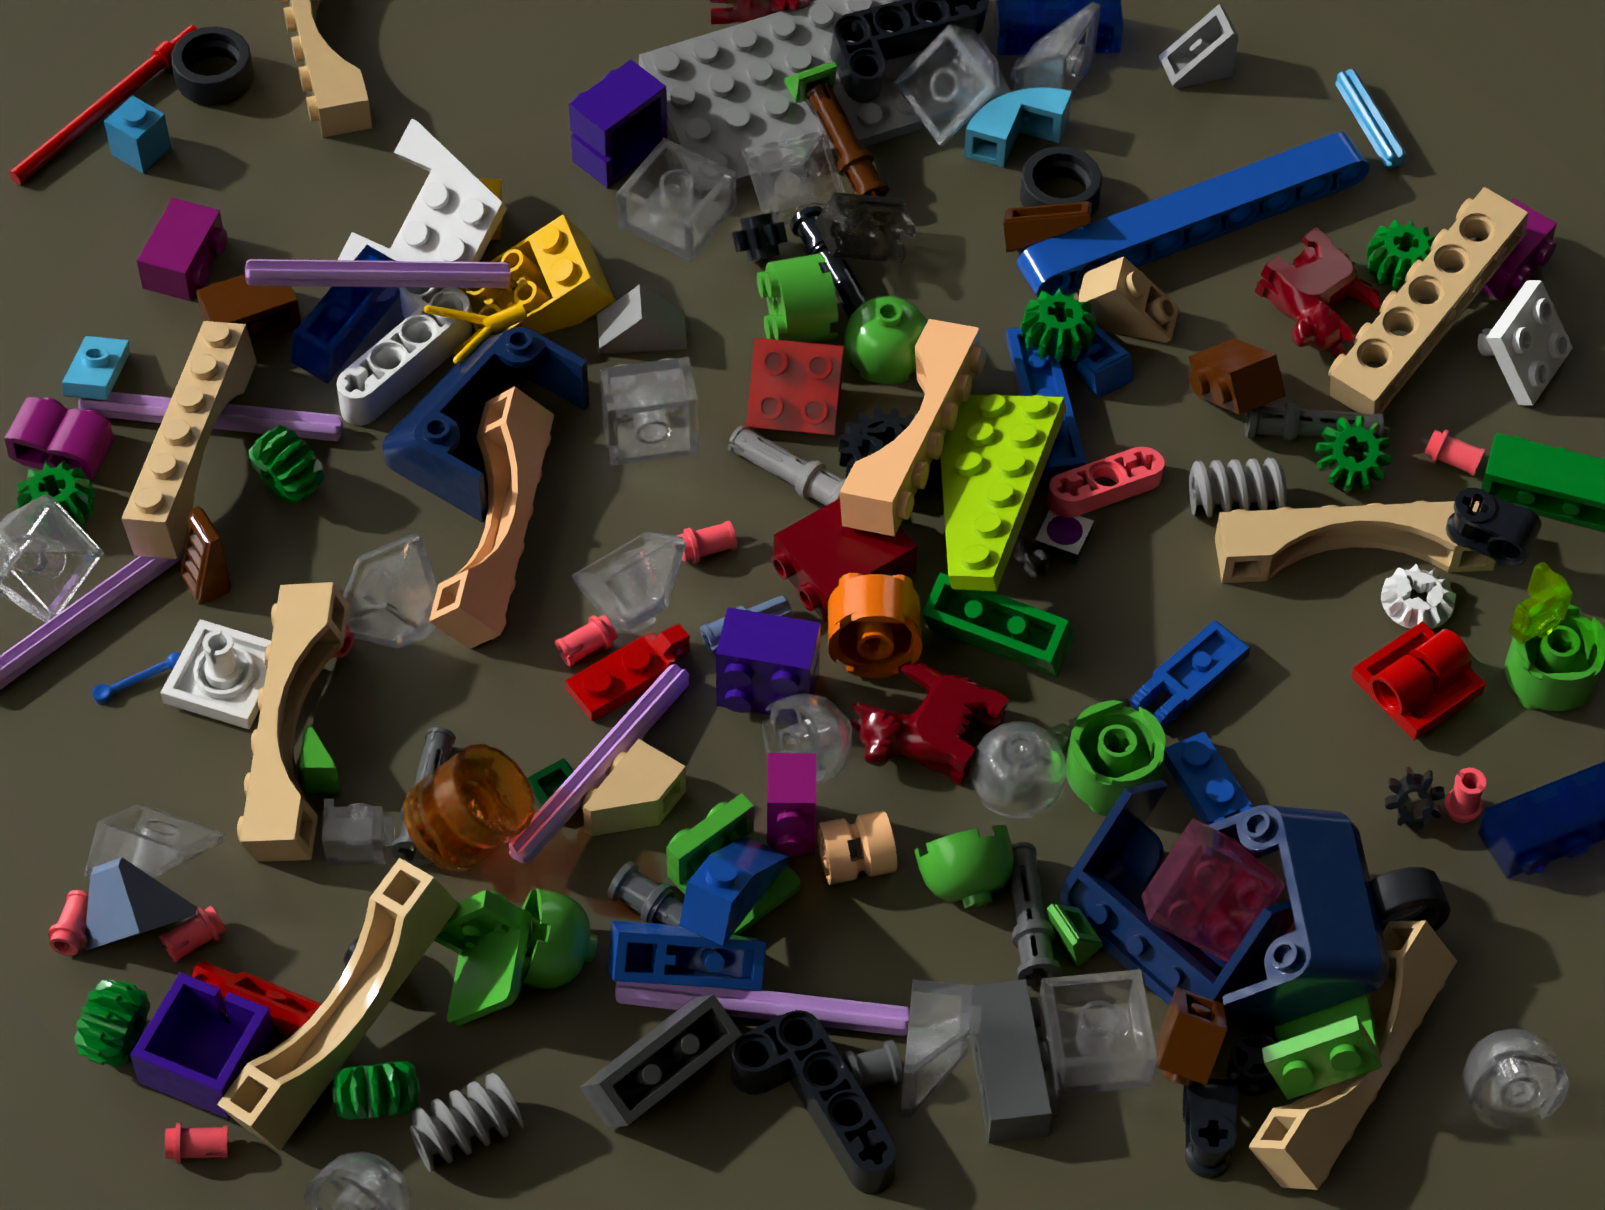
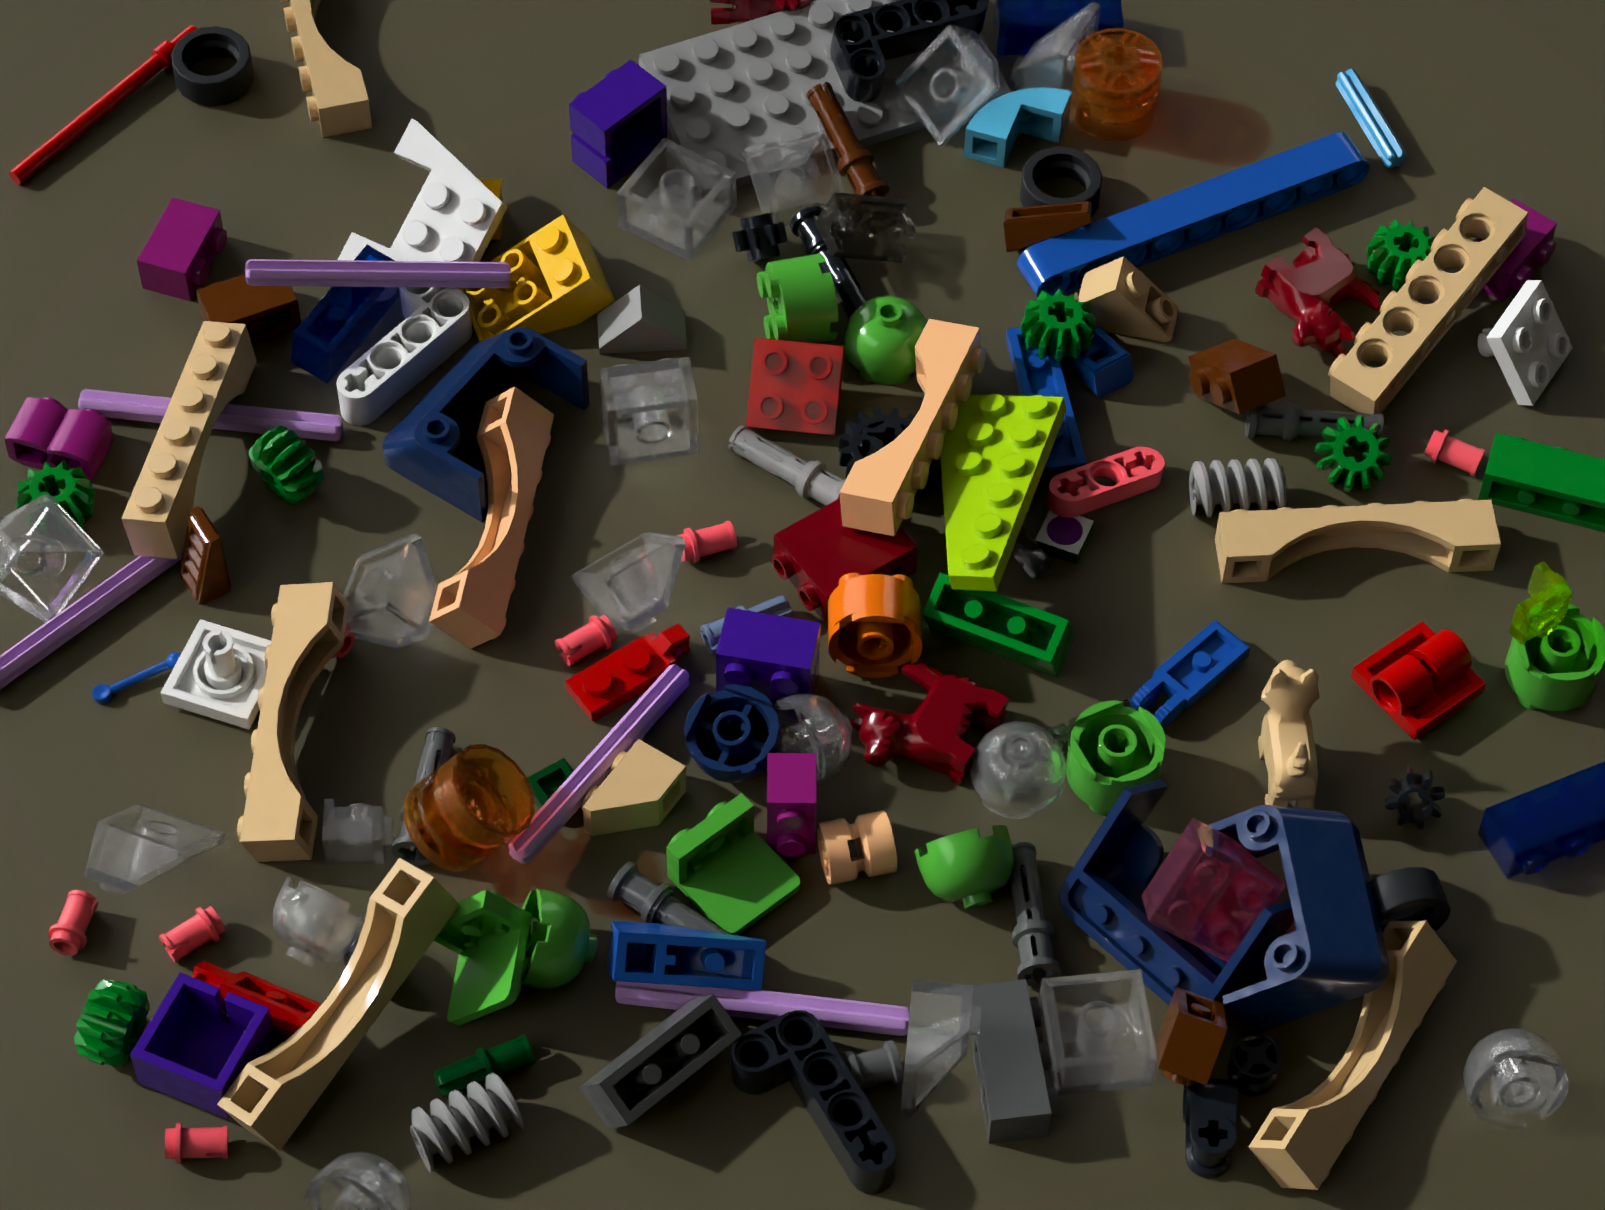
medium azure plate [62,336,130,400] -> none
sand blue slope [83,857,198,952] -> none
dark azure brick [104,95,171,174] -> none
bright green slope [299,727,341,793] -> none
green gear [332,1061,420,1120] -> none
yellow plant [424,303,528,365] -> none
blue slope [679,837,790,946] -> none
bright green slope [784,61,837,103] -> none
bright green slope [1047,903,1103,966] -> none
light grey slope [1159,4,1239,88] -> none
blue hinge [1164,731,1253,826] -> none
bright green bracket [1262,994,1382,1100] -> none
white gear [1381,563,1456,629] -> none
coral pin [1444,767,1486,823] -> none
black piece [1446,488,1542,567] -> none
none -> clear cylinder [272,877,366,968]
none -> dark green axle [434,1034,536,1097]
none -> dark blue cylinder [684,684,781,783]
none -> clear orange wheel [1070,28,1163,142]
none -> tan animal [1258,660,1320,809]

